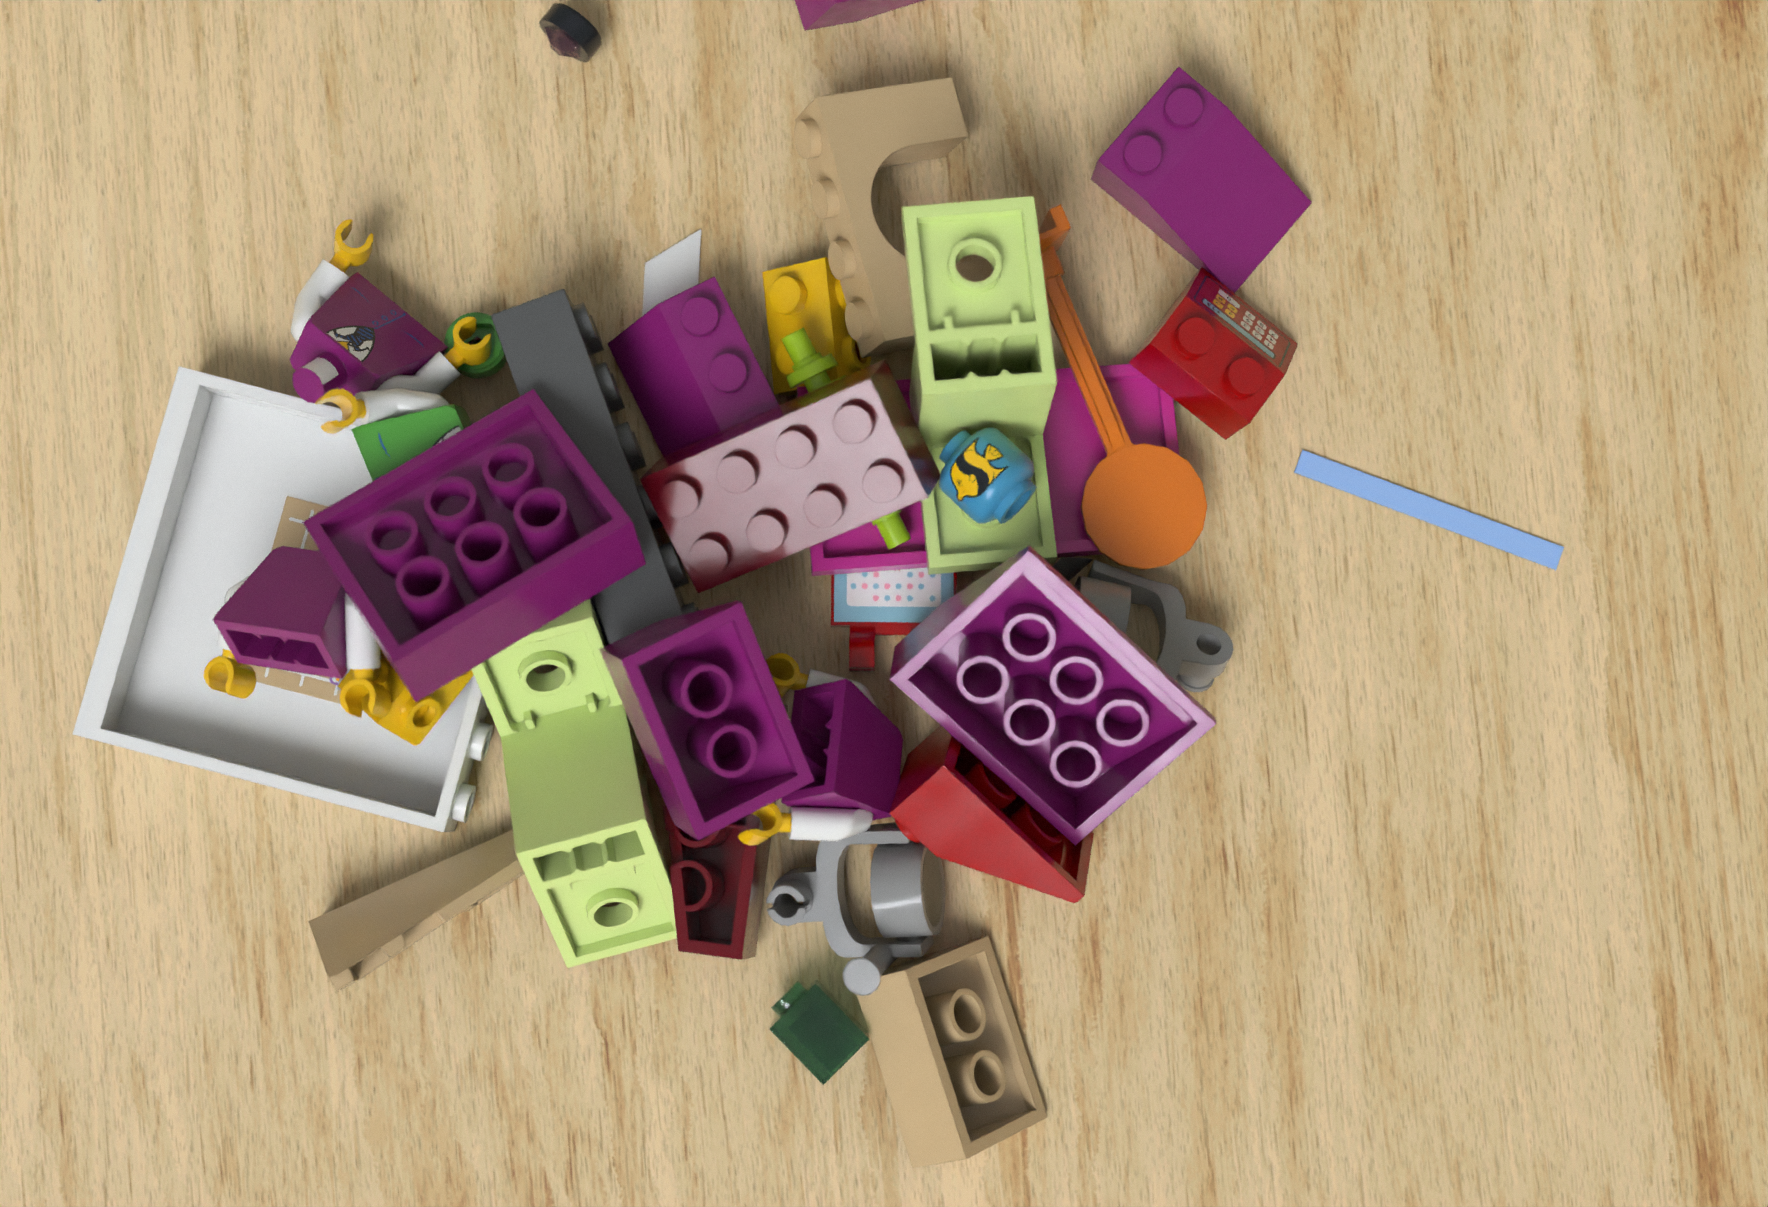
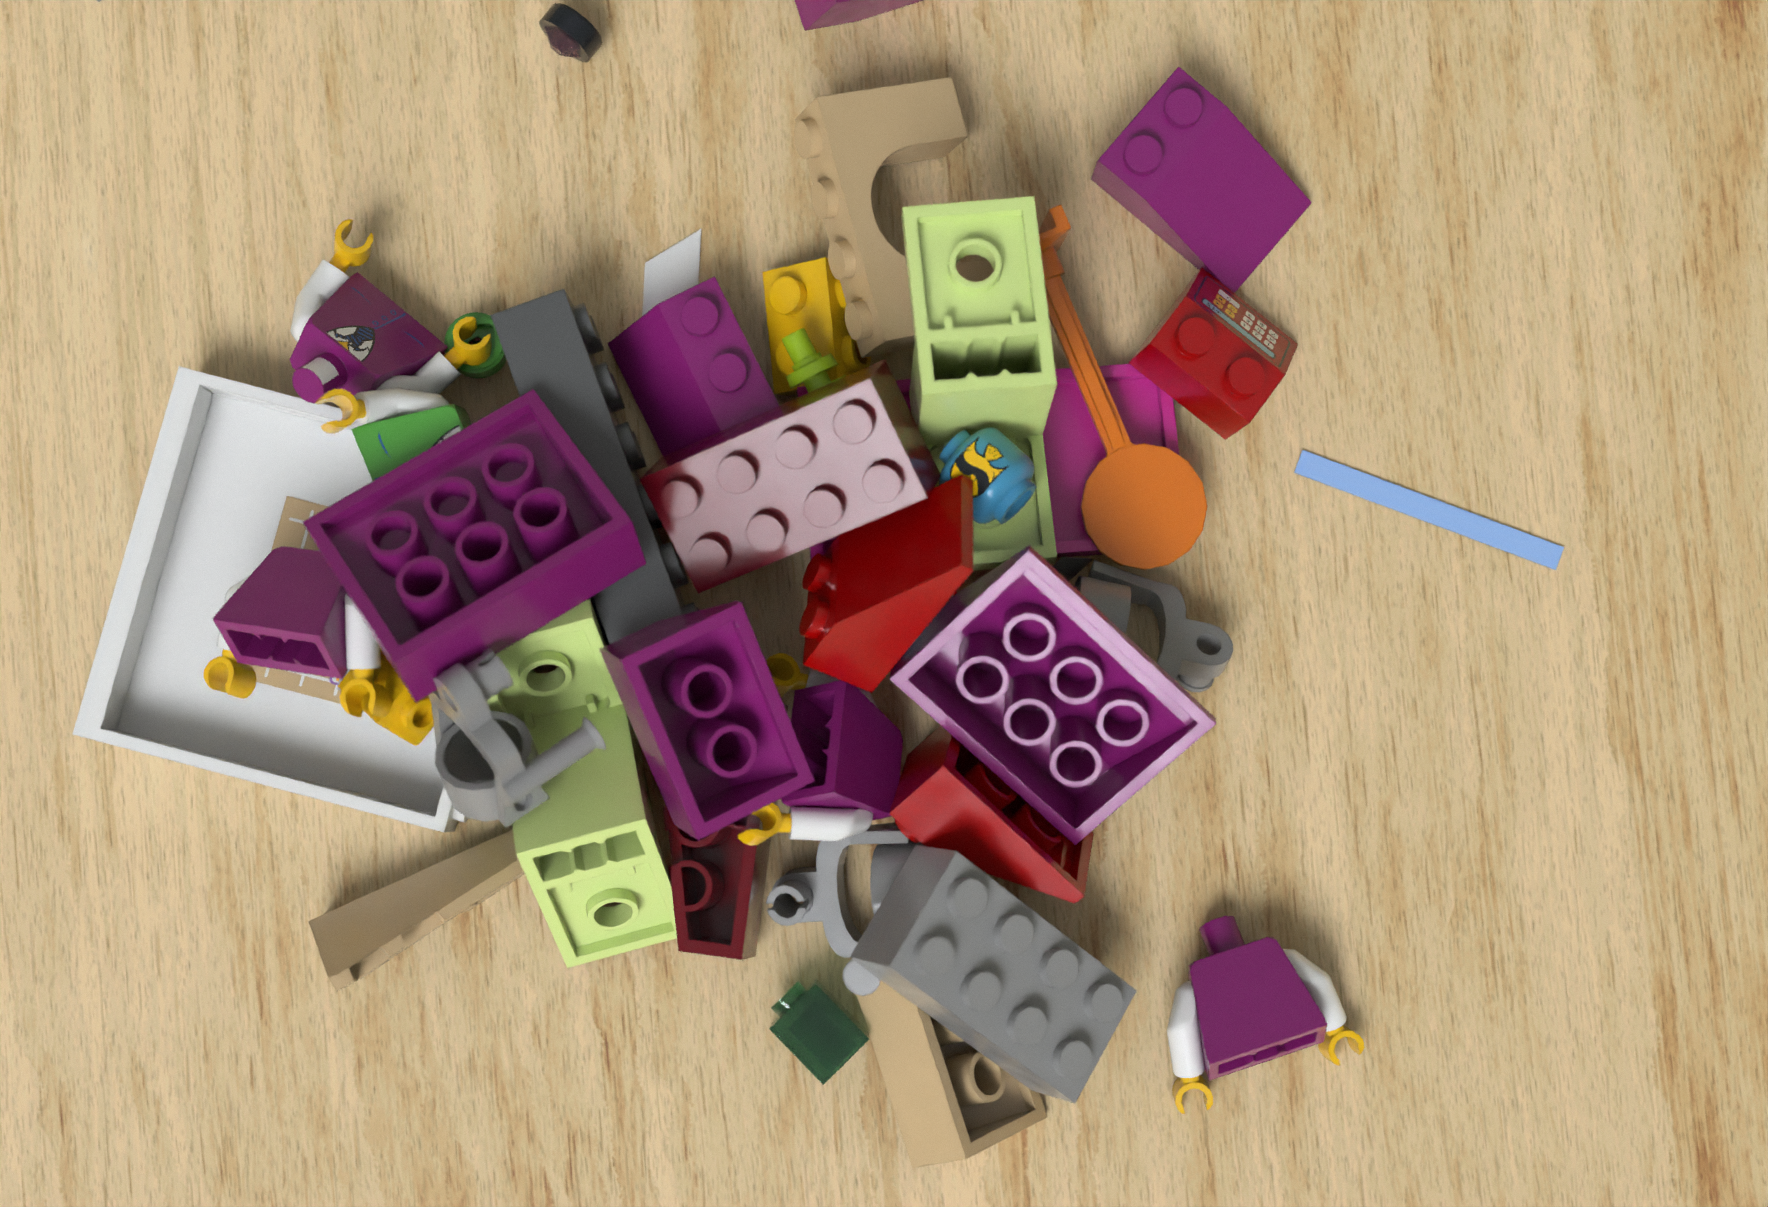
none -> light grey piece [428,649,606,827]
none -> red slope [799,474,973,693]
none -> light grey brick [850,845,1137,1103]
none -> magenta torso [1167,916,1364,1114]

